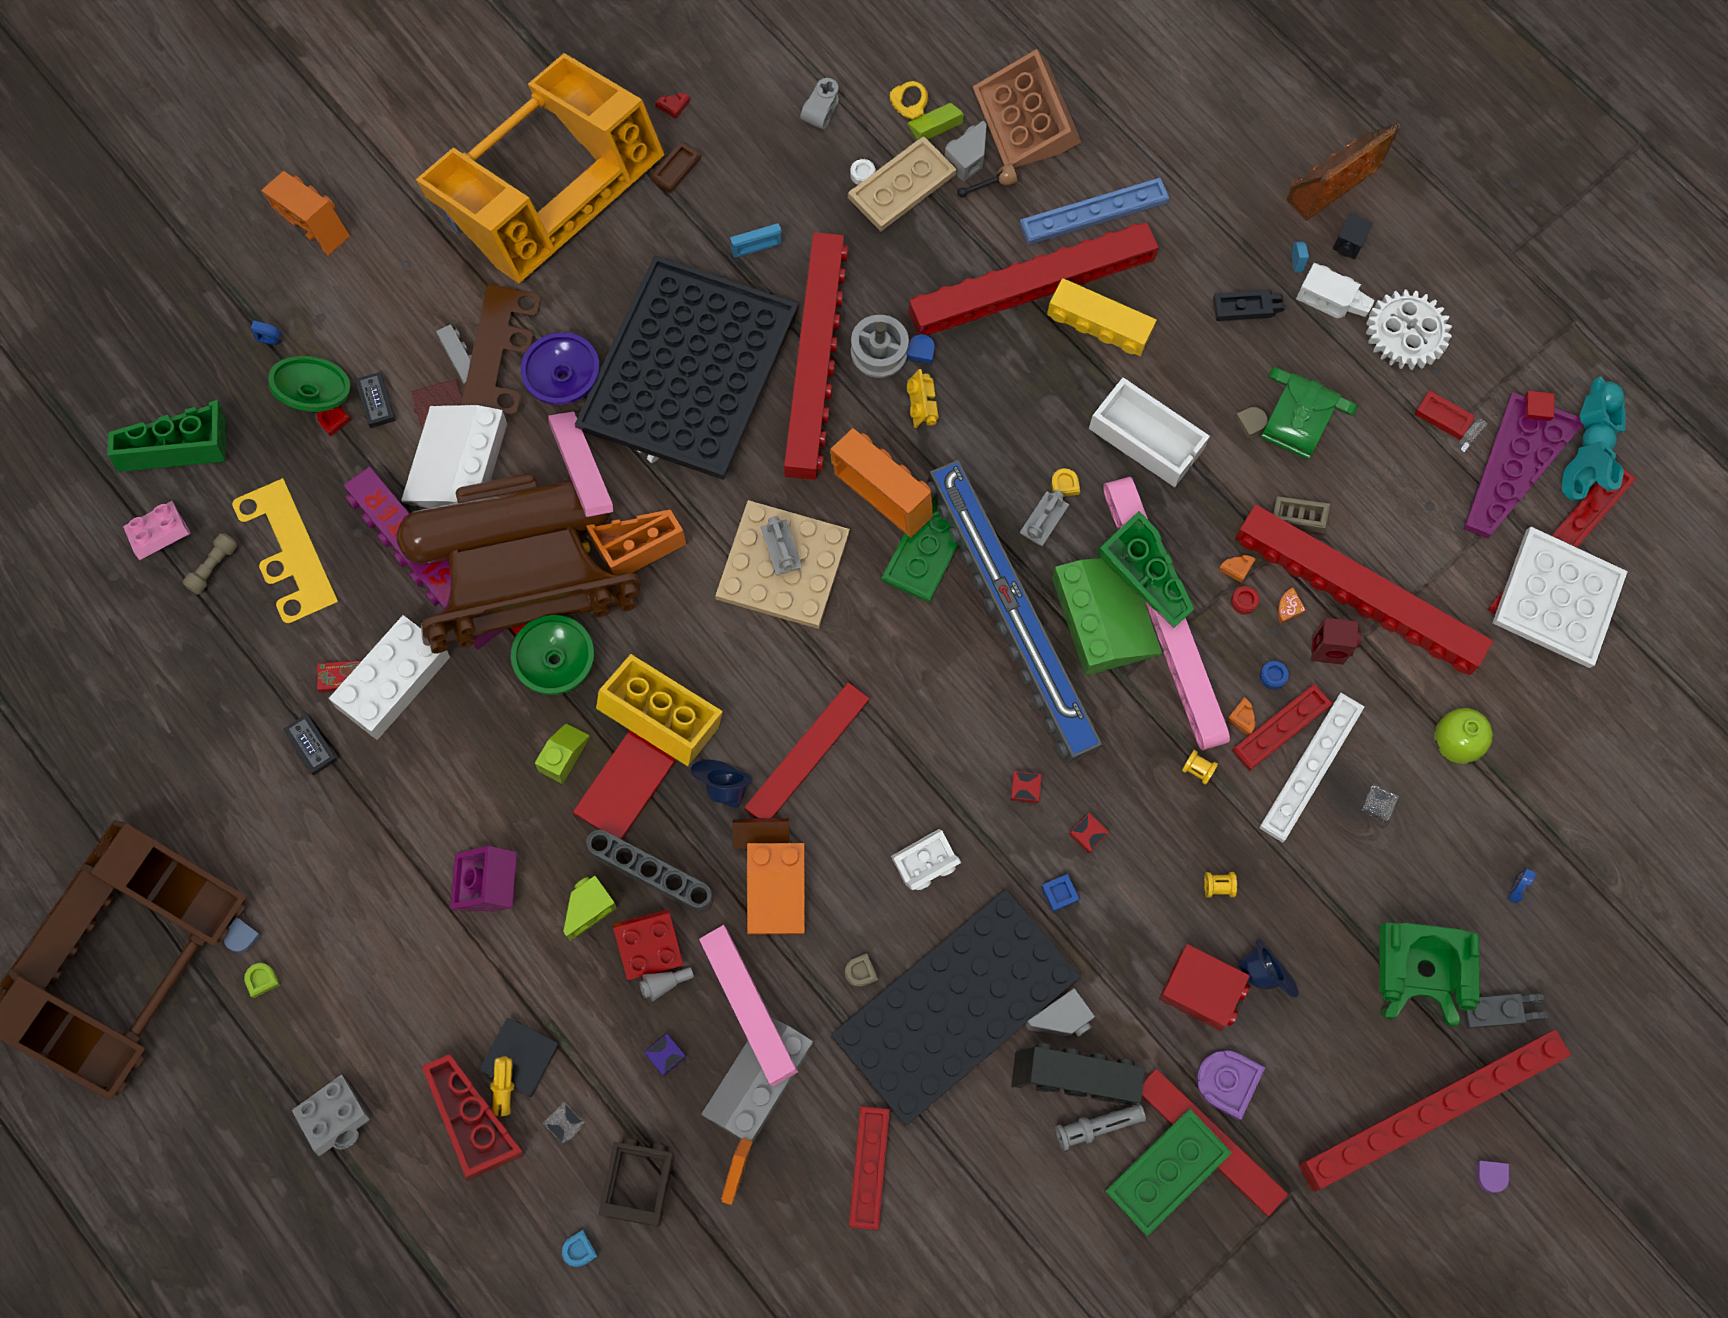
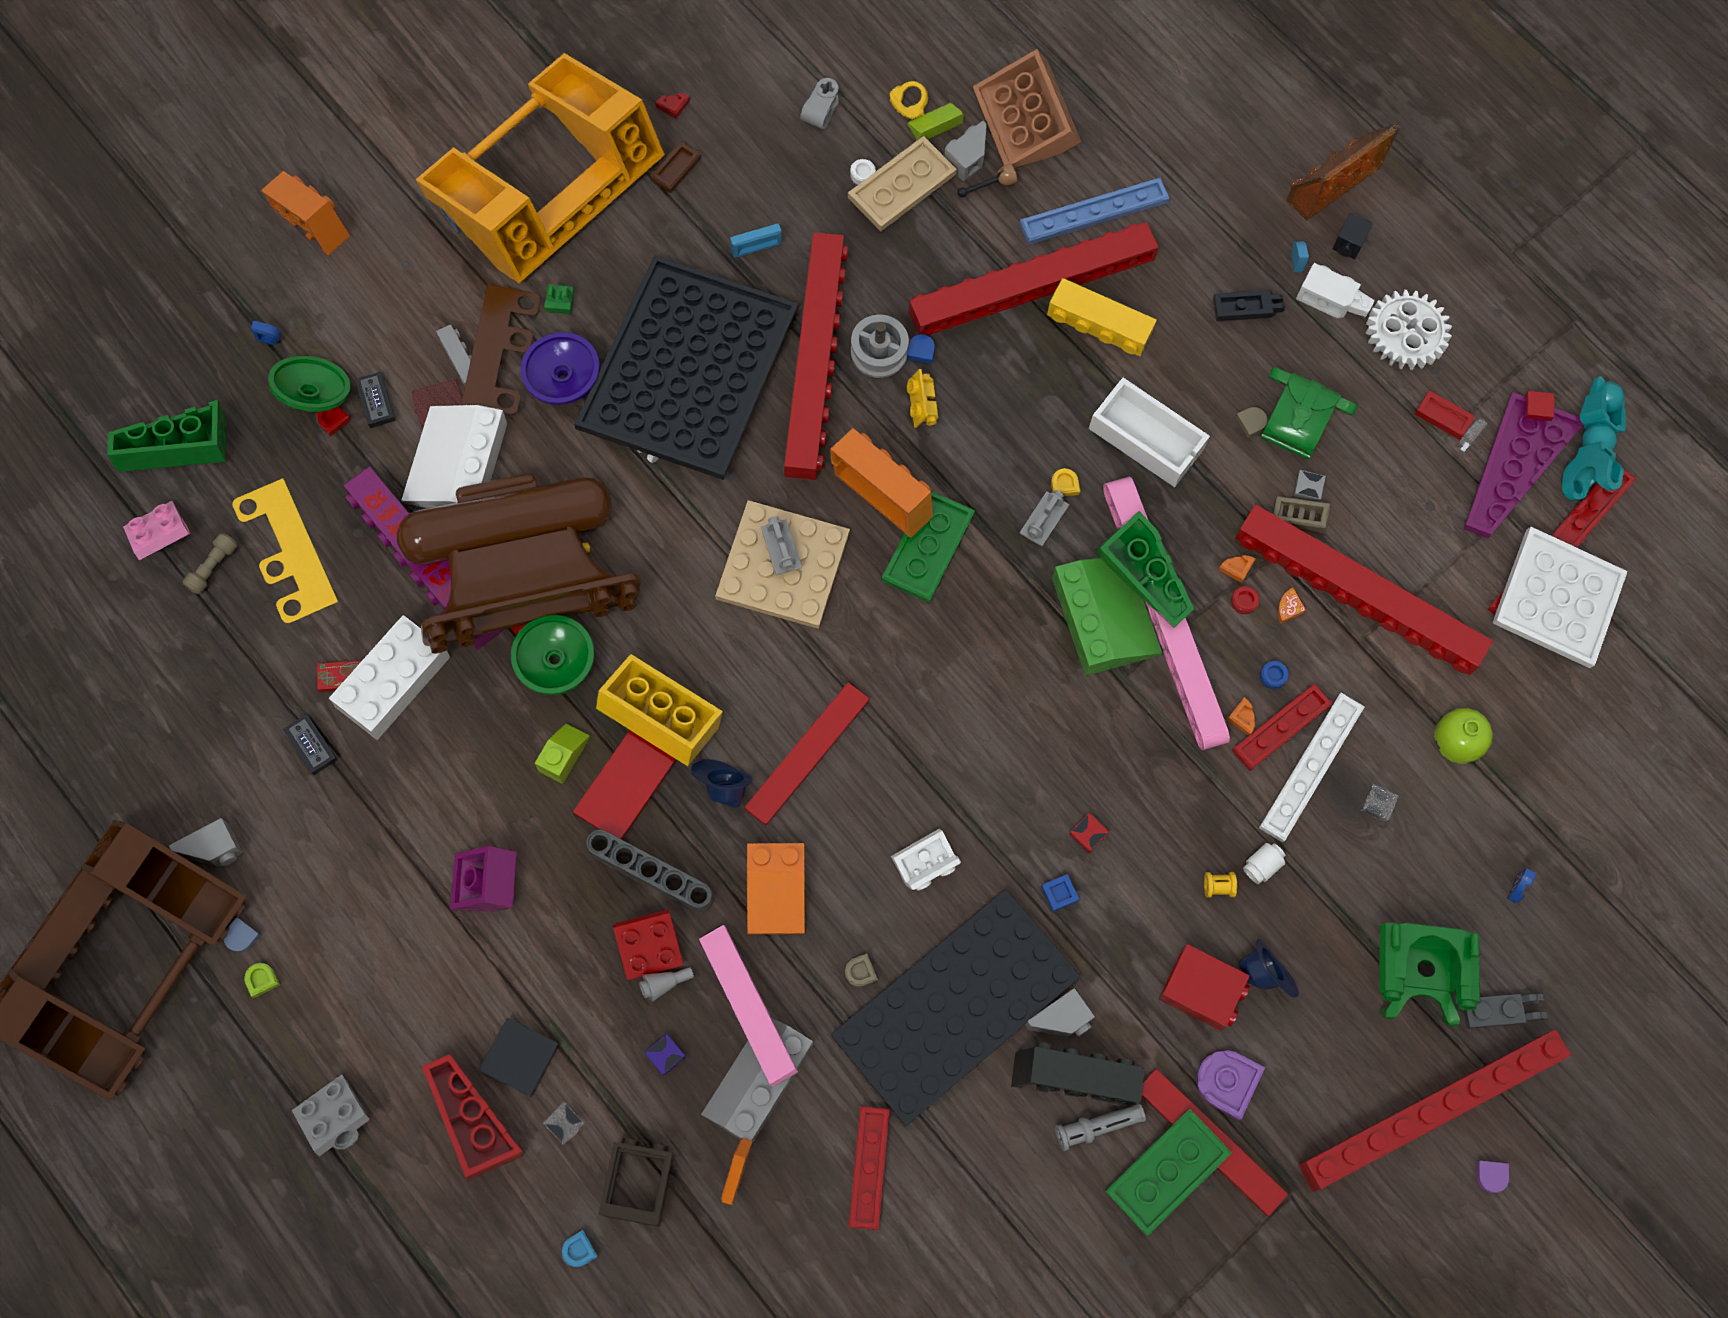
yellow axle [490,1056,514,1116] -> none
bright pink tile [548,411,613,517] -> none
lime slope [563,876,617,941] -> none
orange wedge [586,509,686,575] -> none
reddish brown tile [733,818,790,849] -> none
brick [926,460,1102,764] -> none
red tile [1011,771,1041,803] -> none
yellow bush [1181,750,1218,785] -> none
dark red brick [1311,618,1362,665] -> none
none -> light grey slope [169,818,243,867]
none -> green tile [544,284,574,314]
none -> white brick [1243,843,1285,884]
none -> light grey tile [1293,470,1326,502]

